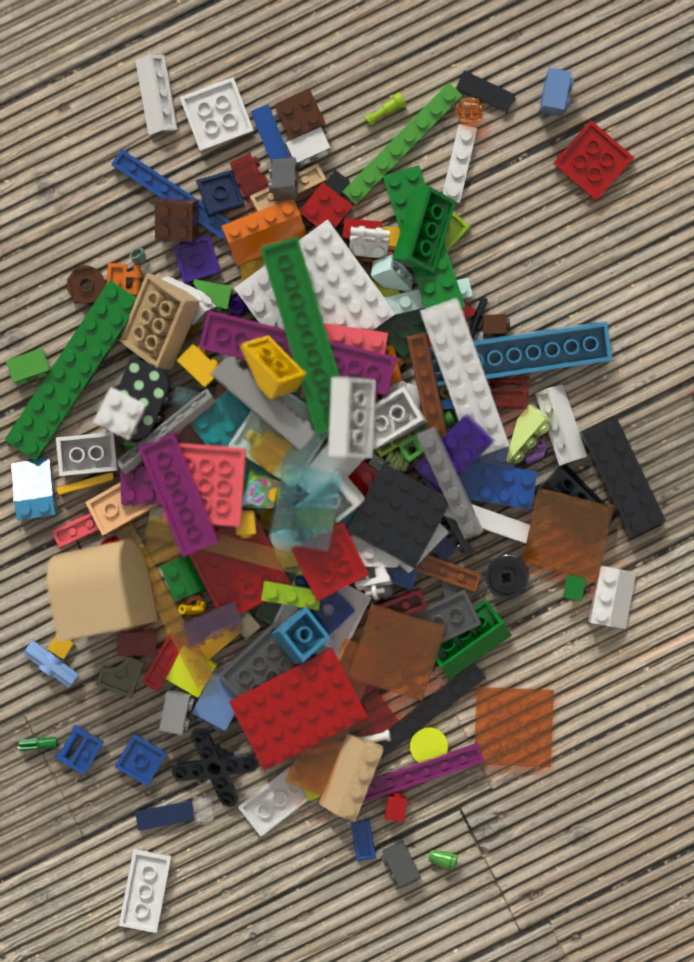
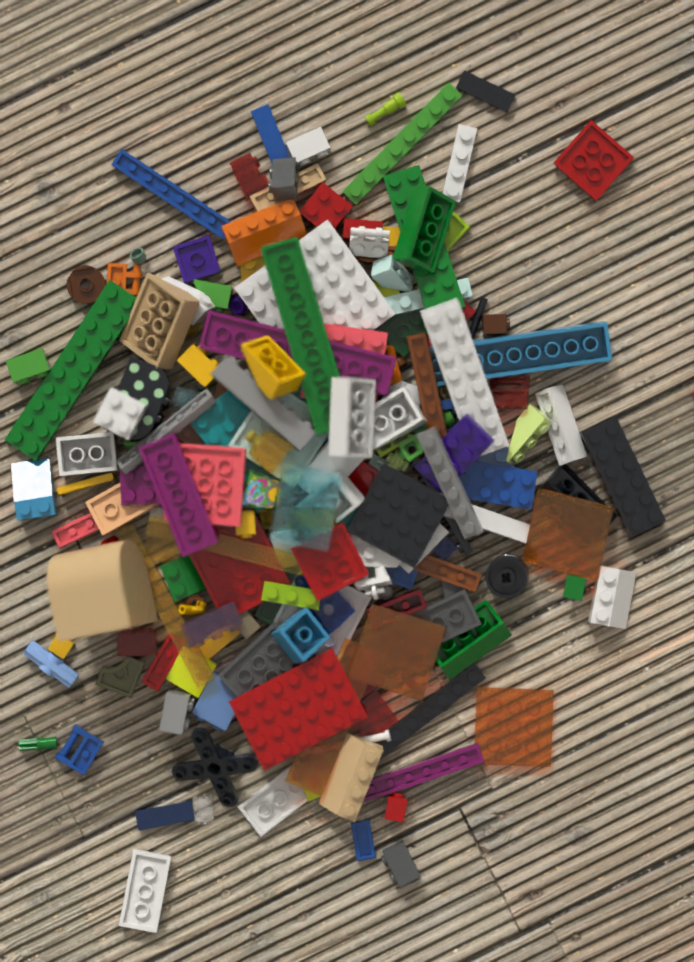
blue plate [115,733,167,786] -> none
white panel [136,54,177,135] -> none
reddish brown brick [155,198,198,242] -> none
white plate [180,77,254,152] -> none
dark blue tile [196,170,245,217] -> none
reddish brown brick [275,88,326,140] -> none
black tile [325,170,350,195] -> none
neon yellow tile [410,727,448,762] -> none
bright green cone [428,850,458,871] -> none
clear orange head [455,97,483,123] -> none
medium lavender arm [524,439,547,465] -> none
medium blue brick [539,67,574,117] -> none

